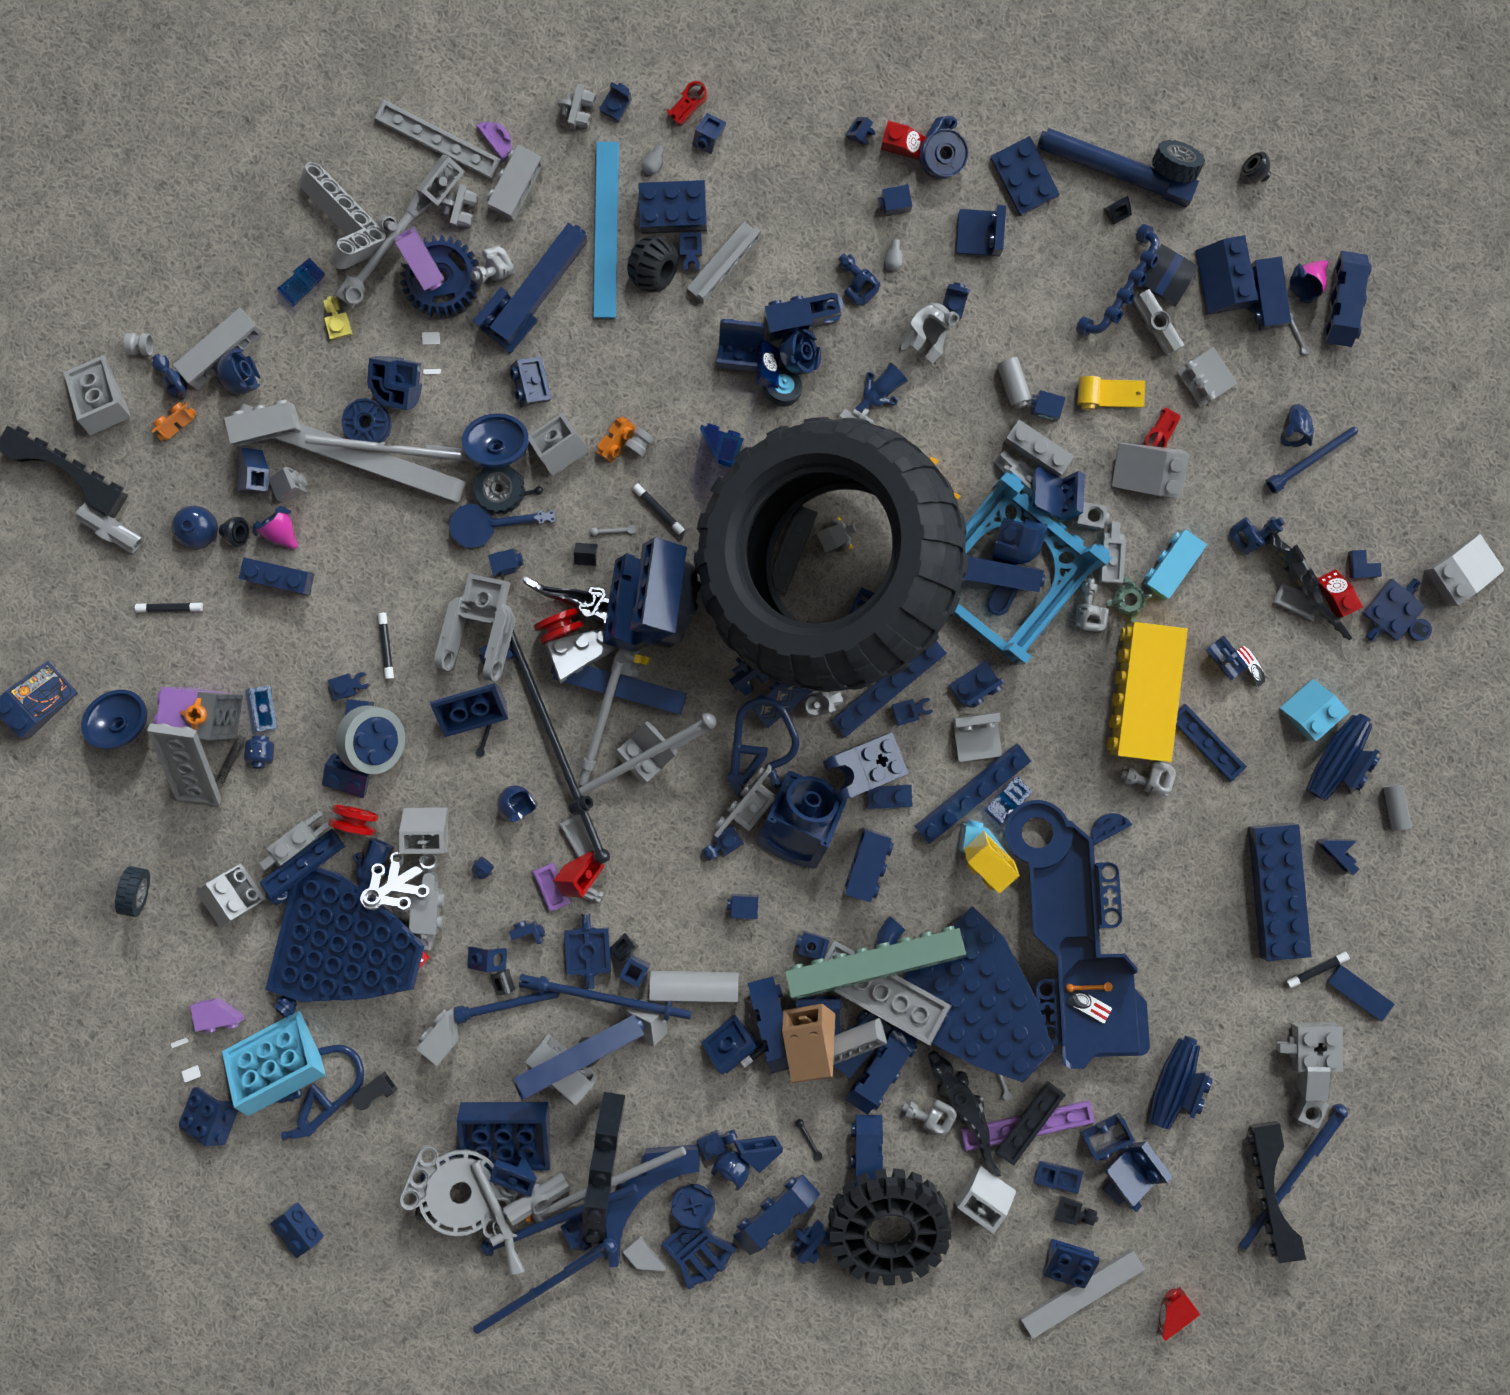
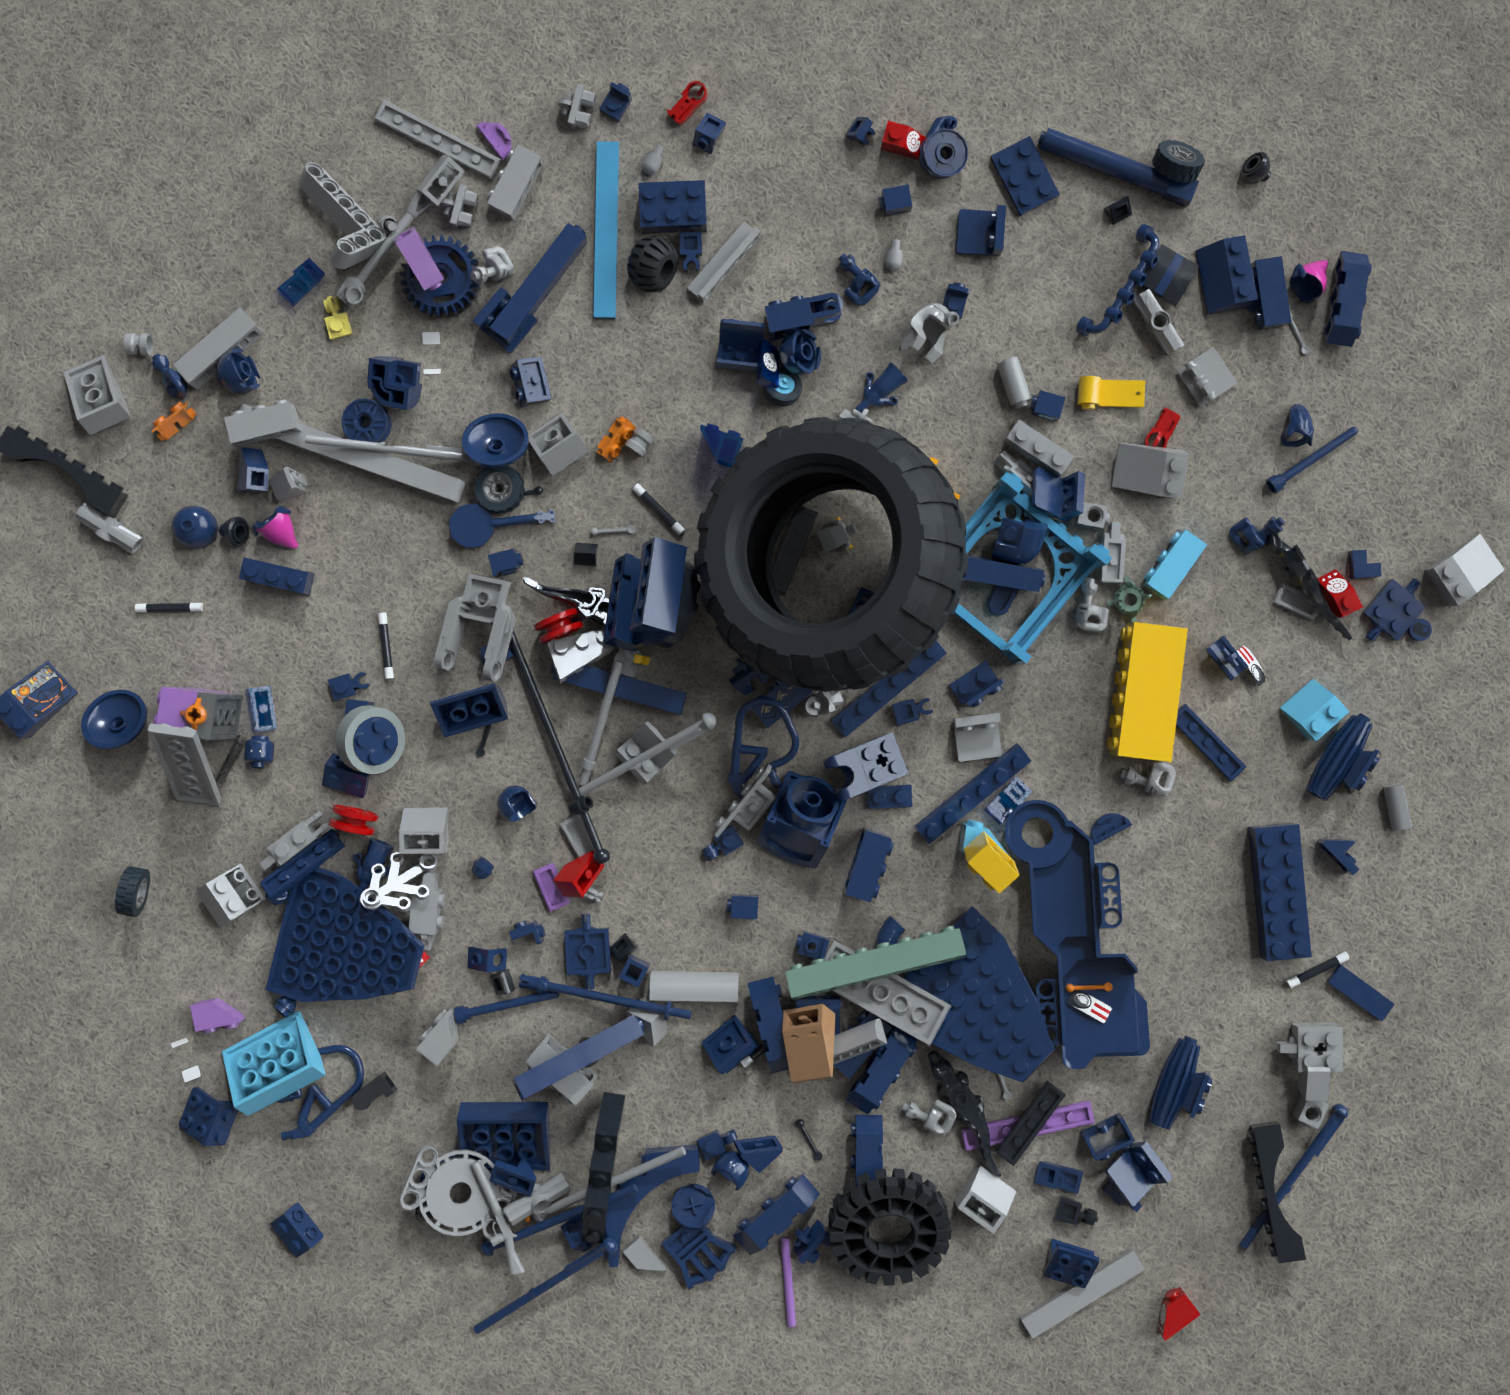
none -> medium lavender bar [780,1237,796,1327]

